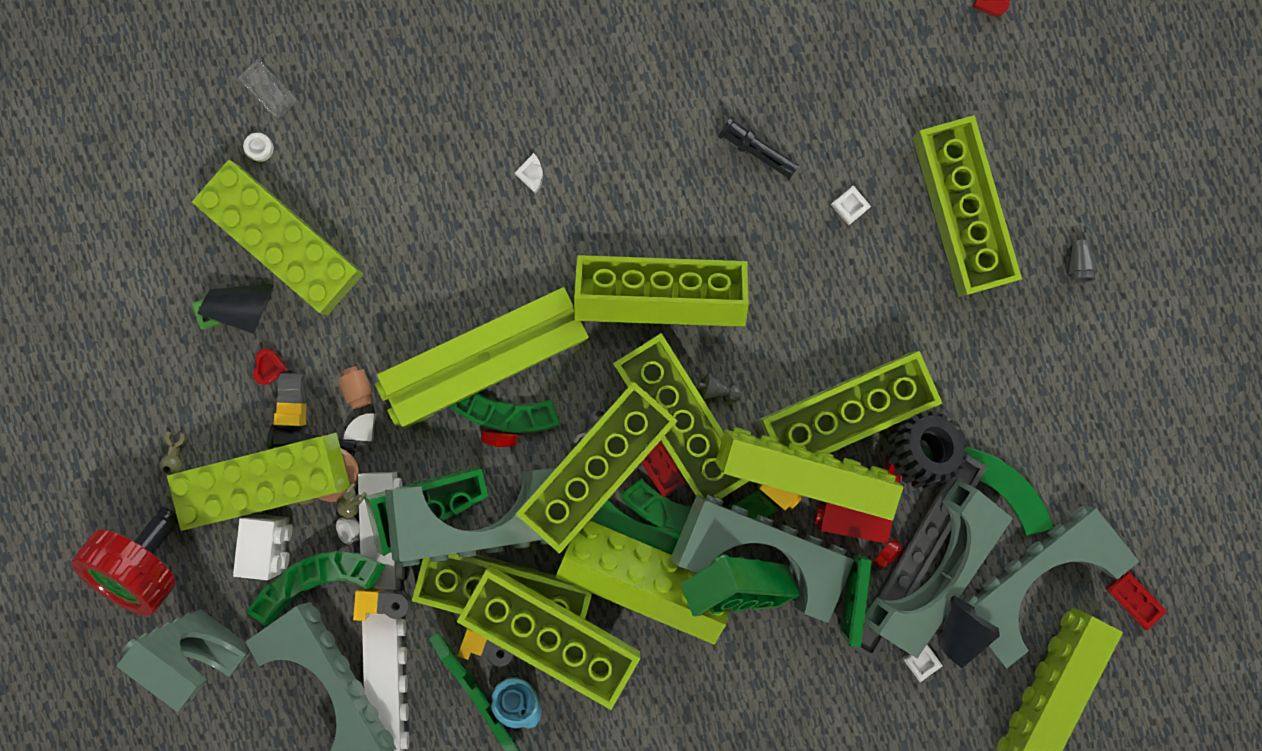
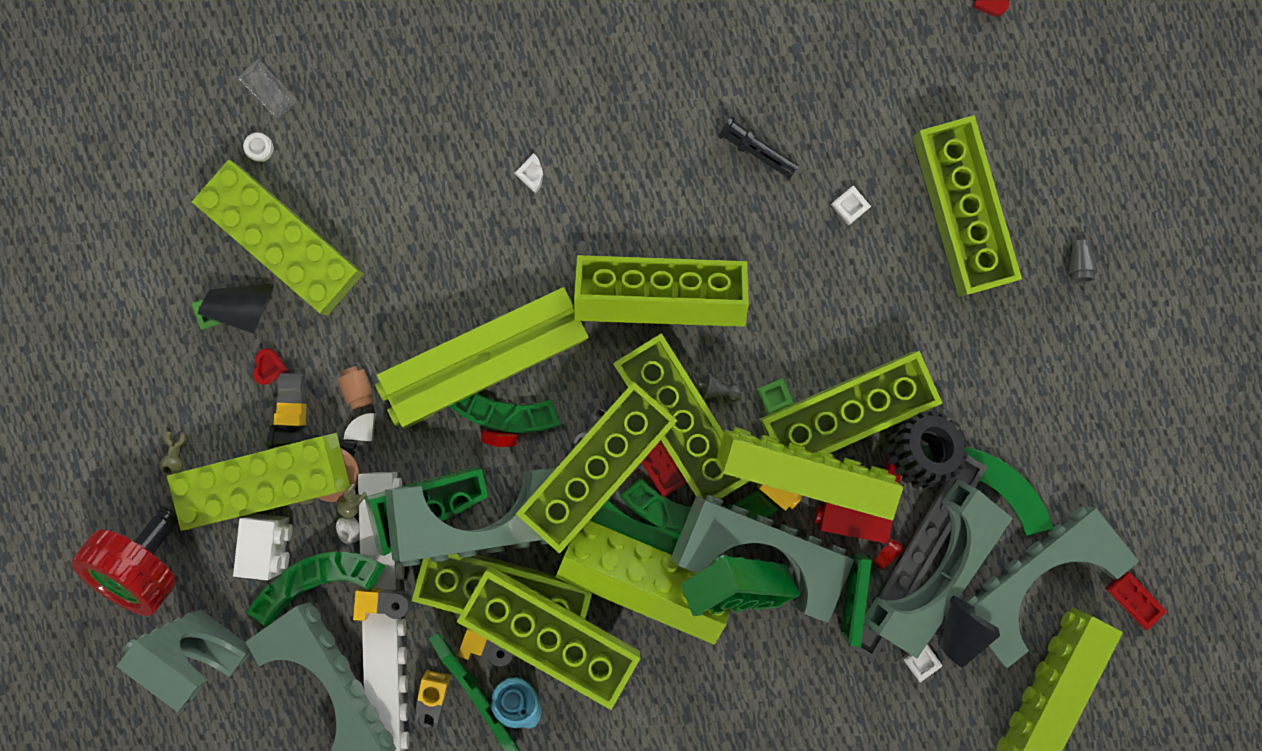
none -> leg [414,670,451,730]
none -> bright green tile [757,378,794,415]

